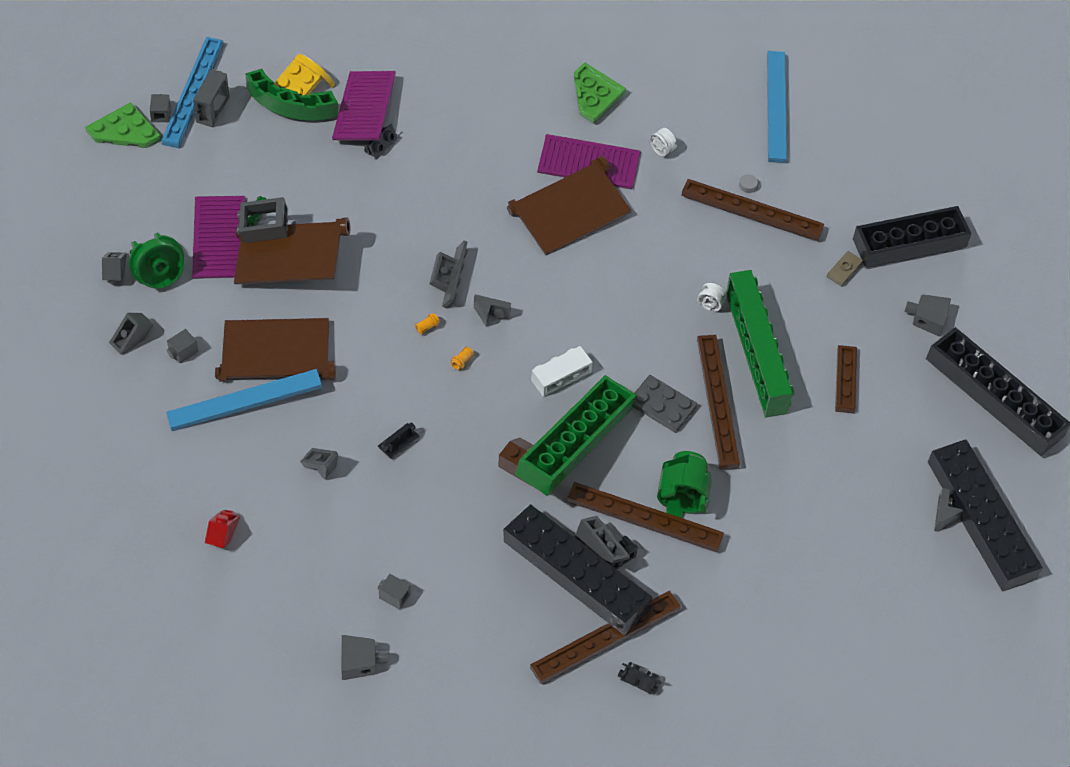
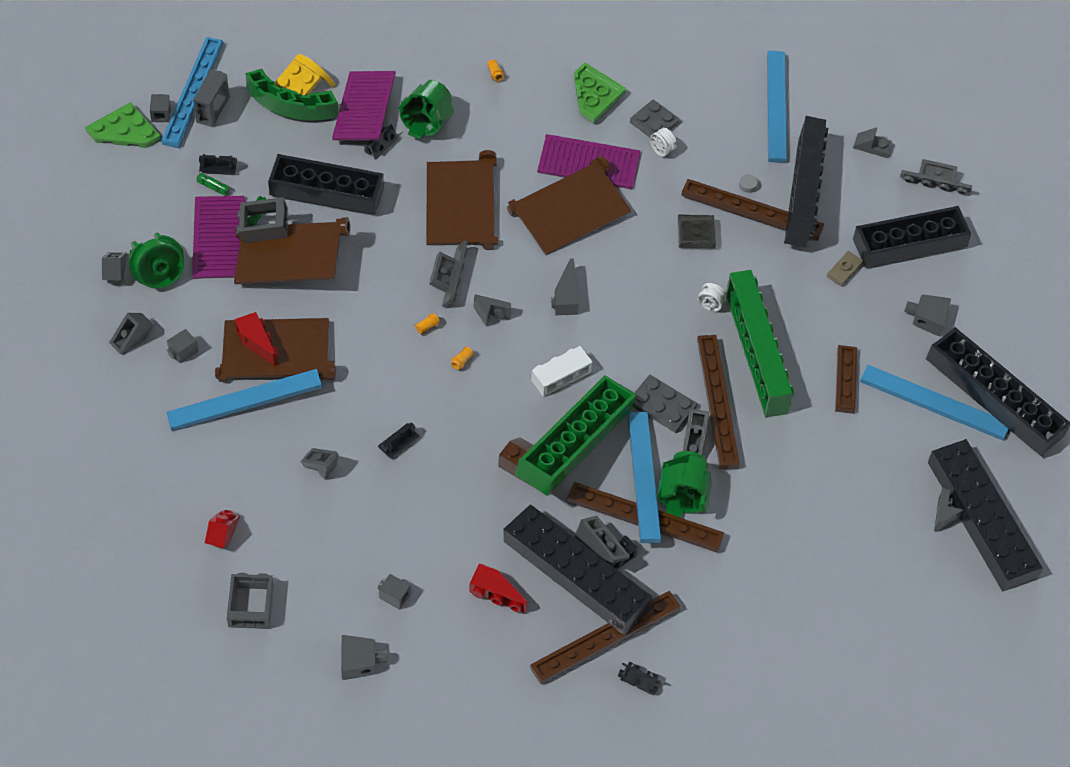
none -> green axle [196,173,230,196]
none -> black hinge [199,154,237,174]
none -> dark grey window [227,572,274,629]
none -> red slope [235,312,279,366]
none -> black brick [268,154,384,215]
none -> green piece [398,80,454,139]
none -> reddish brown door [426,150,498,250]
none -> red slope [469,563,528,614]
none -> light orange pin [487,59,504,82]
none -> dark grey slope [551,258,579,316]
none -> dark azure tile [628,412,661,543]
none -> dark grey plate [629,99,680,138]
none -> clear smoke plate [677,214,716,249]
none -> dark grey slope [683,408,709,455]
none -> black brick [784,116,829,248]
none -> dark grey slope [853,127,892,158]
none -> dark azure tile [860,365,1008,440]
none -> dark grey bracket [900,159,973,194]

